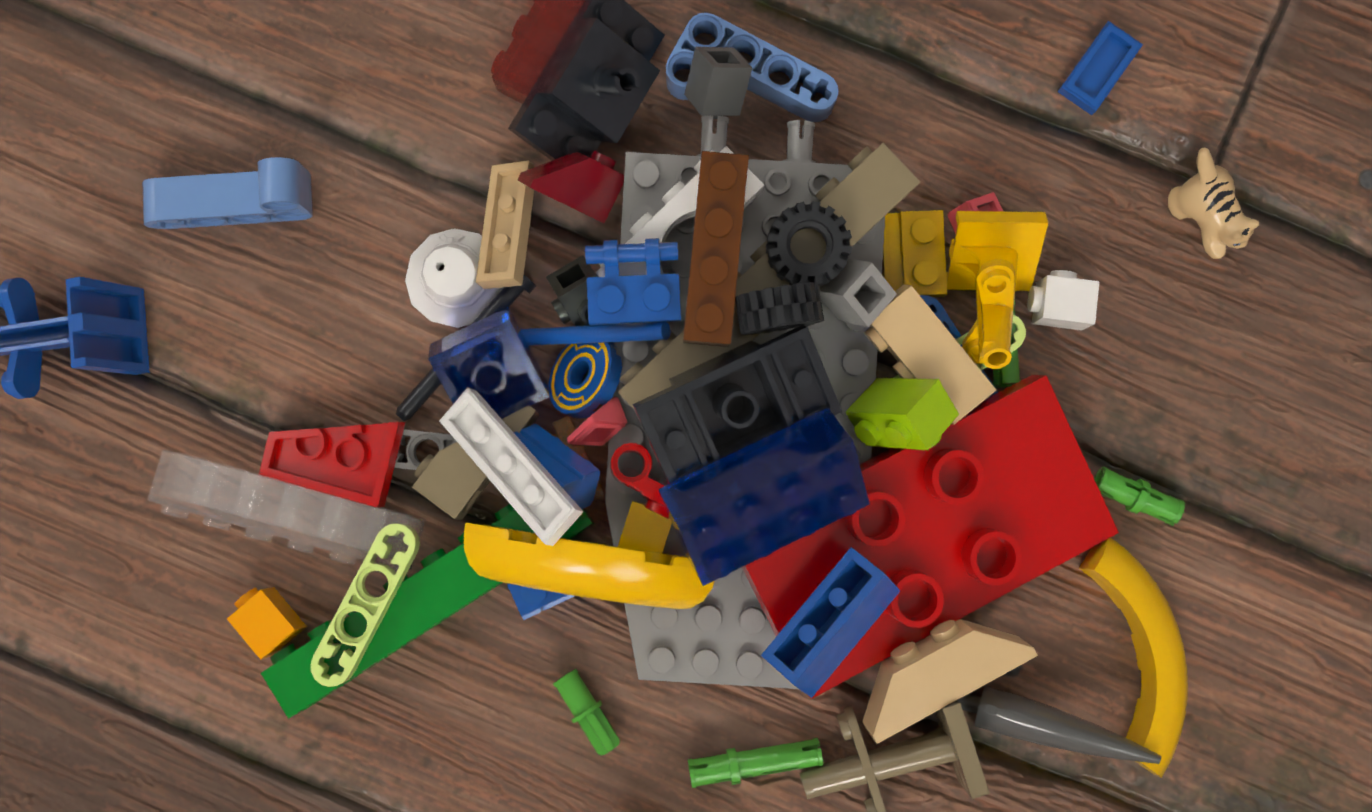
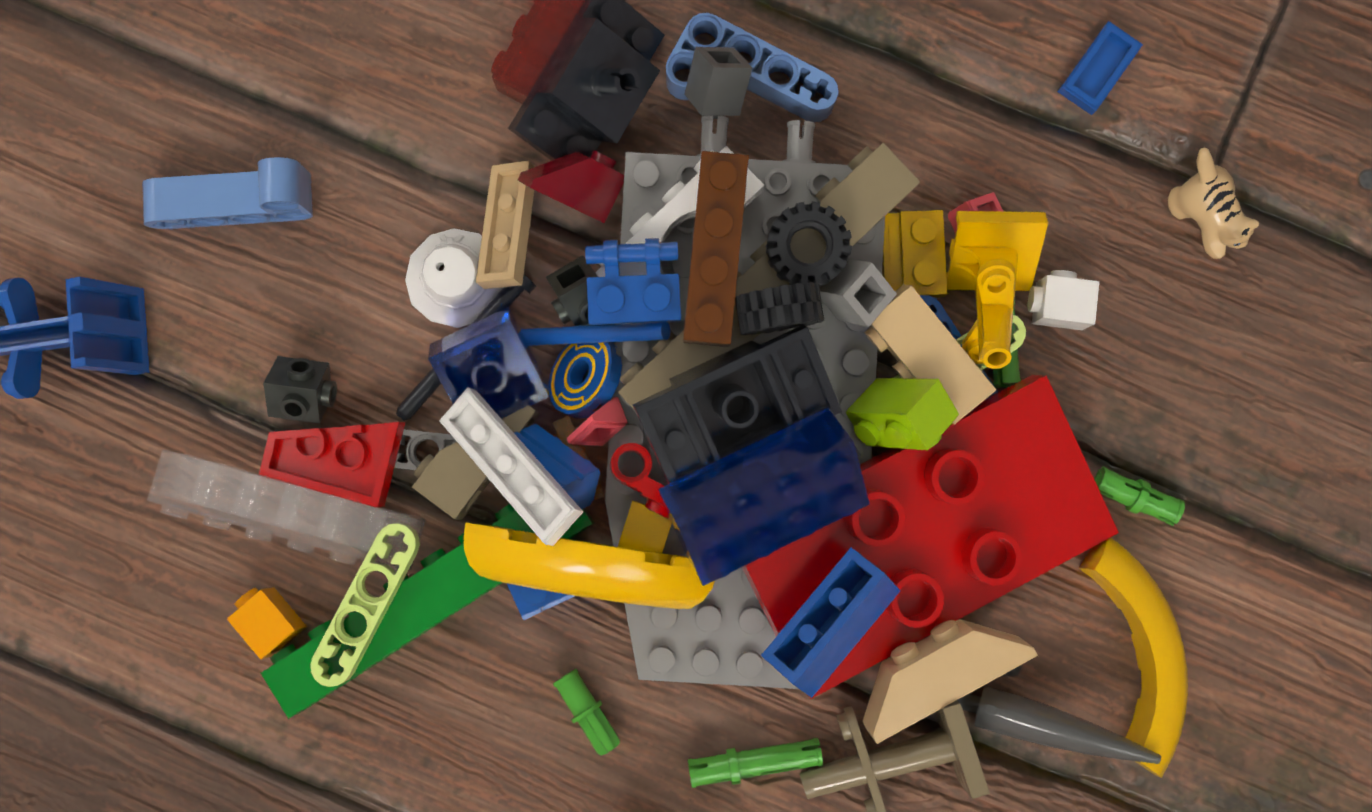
none -> pearl dark grey brick [263,356,337,423]

